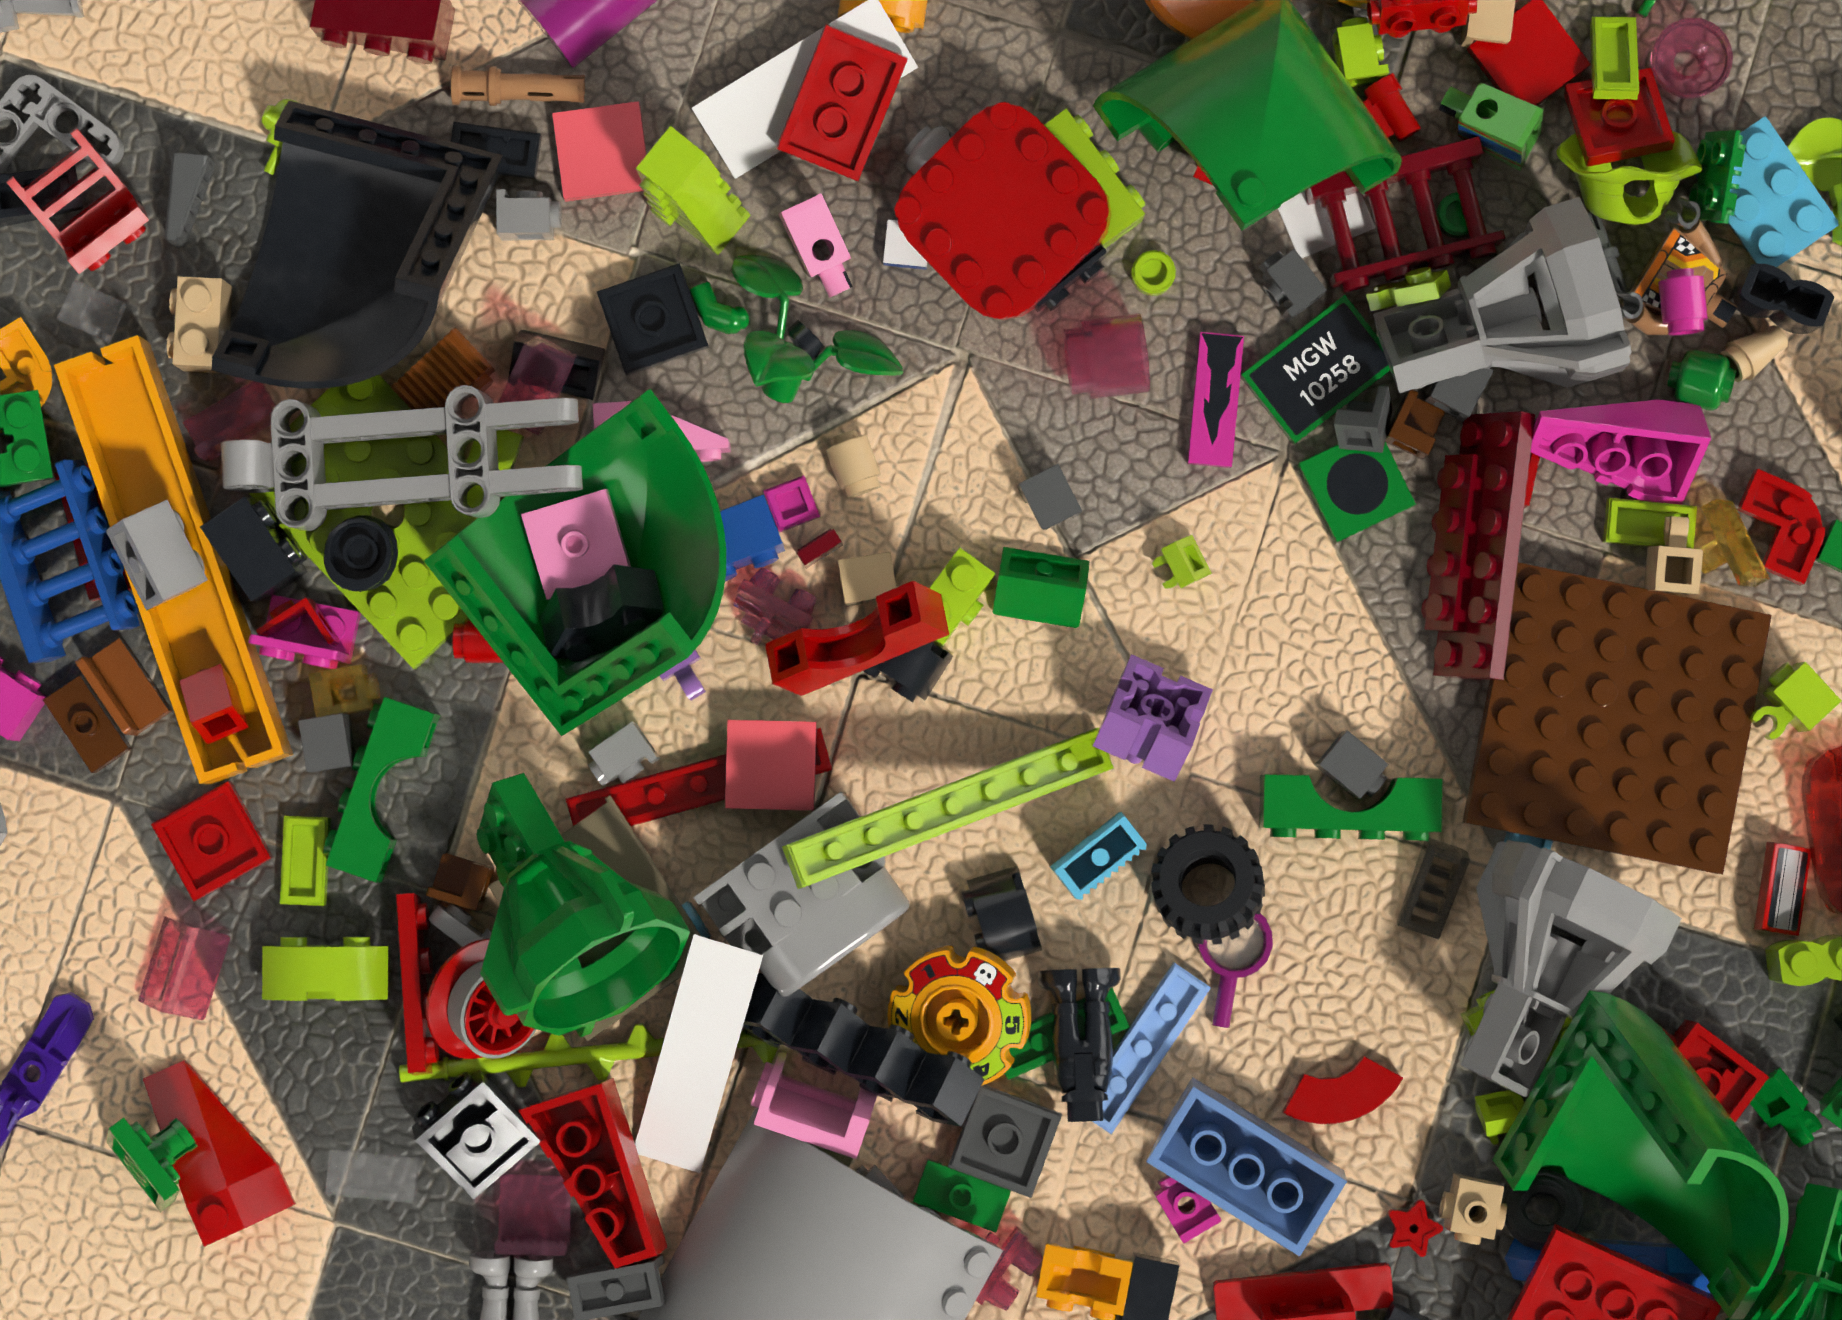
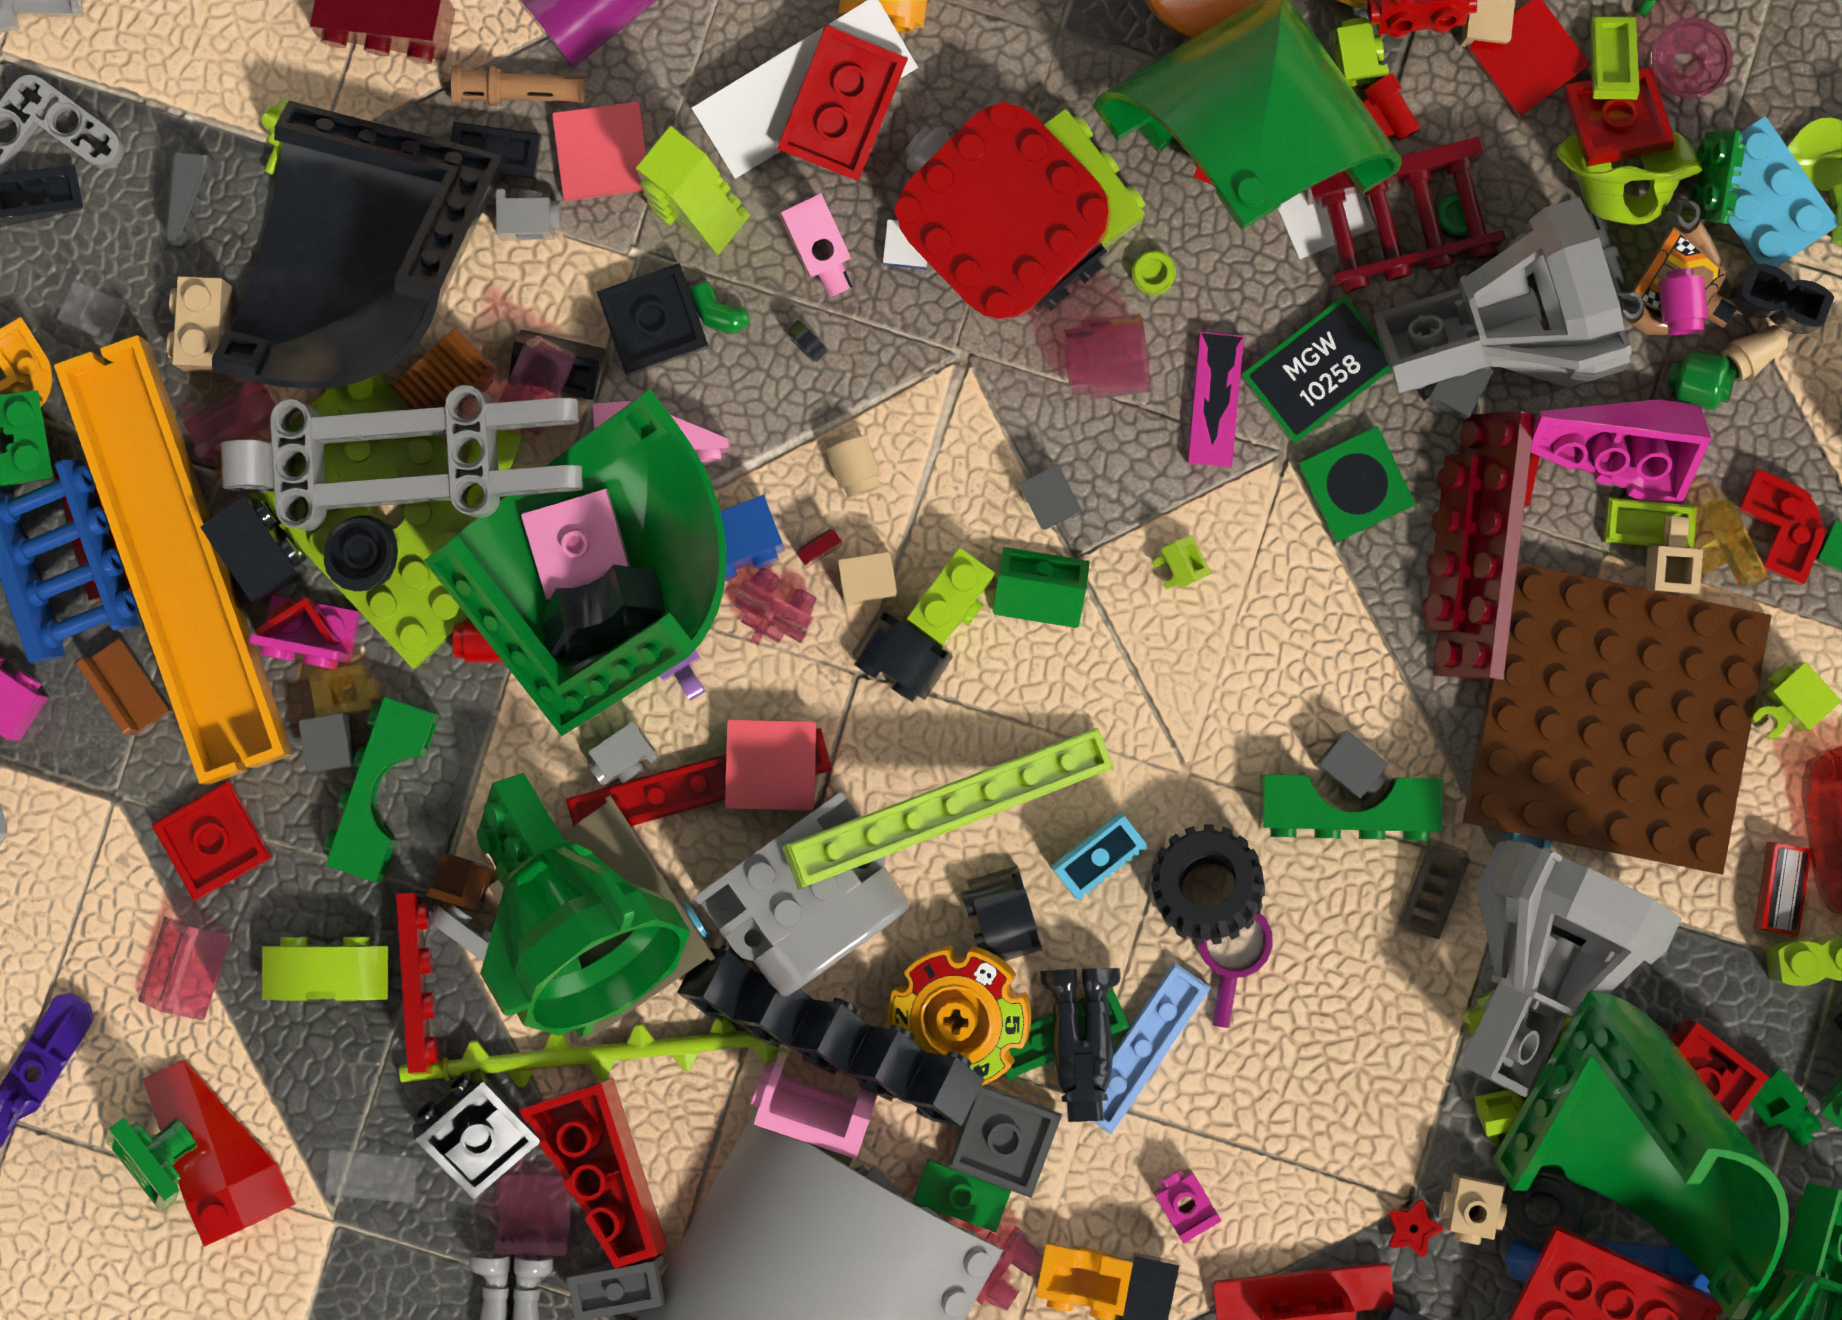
plate [6,127,149,274] -> none
reddish brown plate [43,675,132,773] -> none
light grey brick [105,500,208,611] -> none
red brick [179,664,249,744] -> none
lime tile [280,816,331,906] -> none
red piece [426,938,537,1059] -> none
white sticker [635,934,763,1173] -> none
green plant [731,255,904,403] -> none
dark pink tile [764,475,820,533] -> none
red arch [765,581,949,696] -> none
medium lavender brick [1093,654,1213,782] -> none
medium blue slope [1146,1077,1347,1257] -> none
dark grey brick [1259,249,1327,323] -> none
red tile [1282,1055,1403,1124] -> none
dark grey panel [1334,385,1393,453] -> none
lime plate [1366,267,1451,311] -> none
reddish brown panel [1385,389,1444,459] -> none
bright green torso [1439,83,1544,171] -> none

